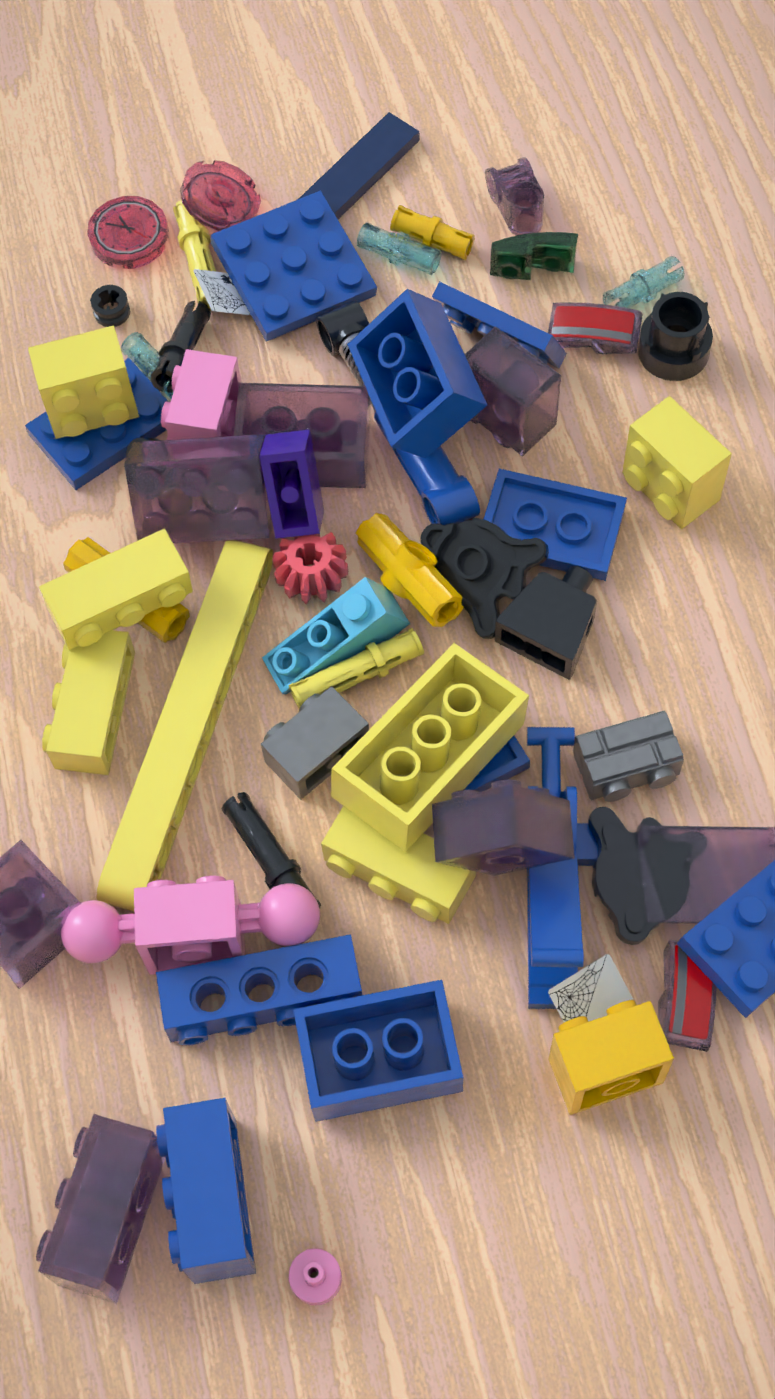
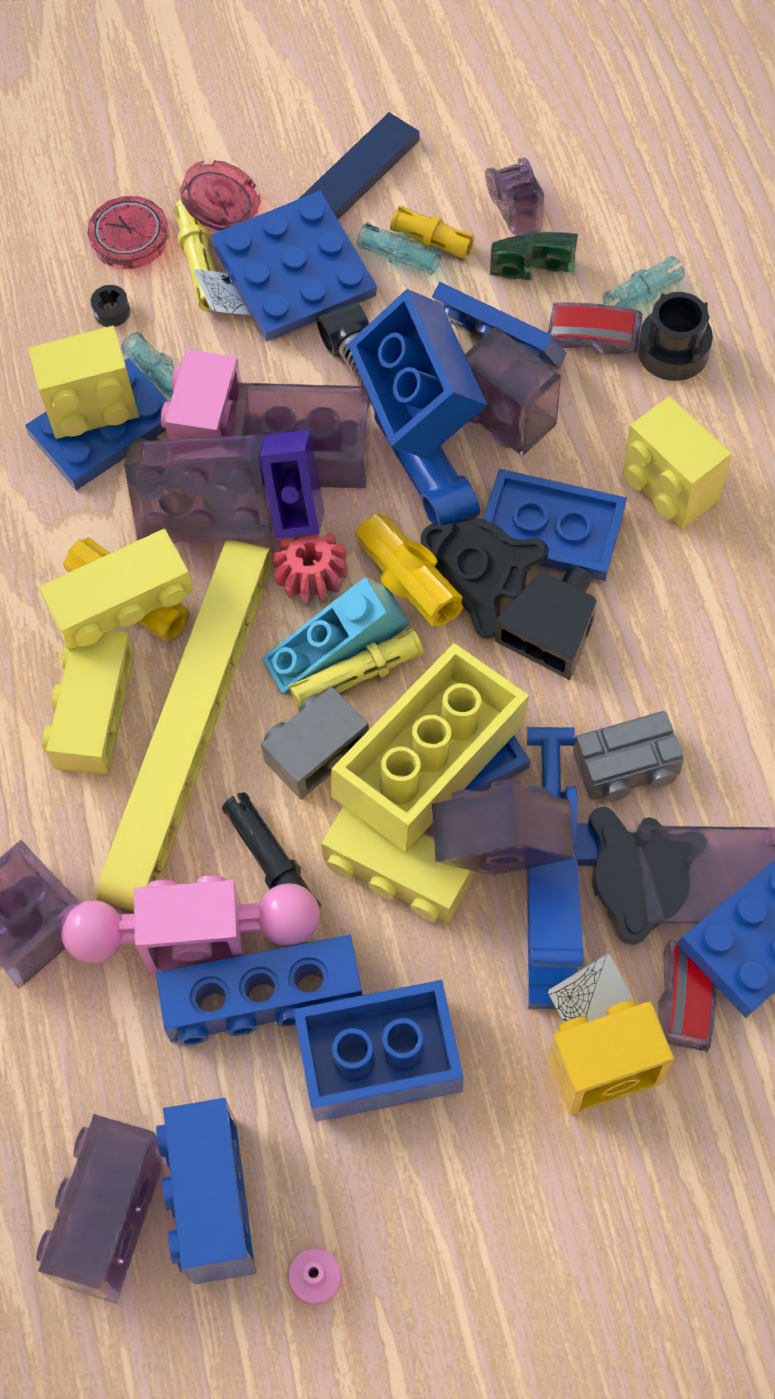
black pin [151,301,211,393] -> none

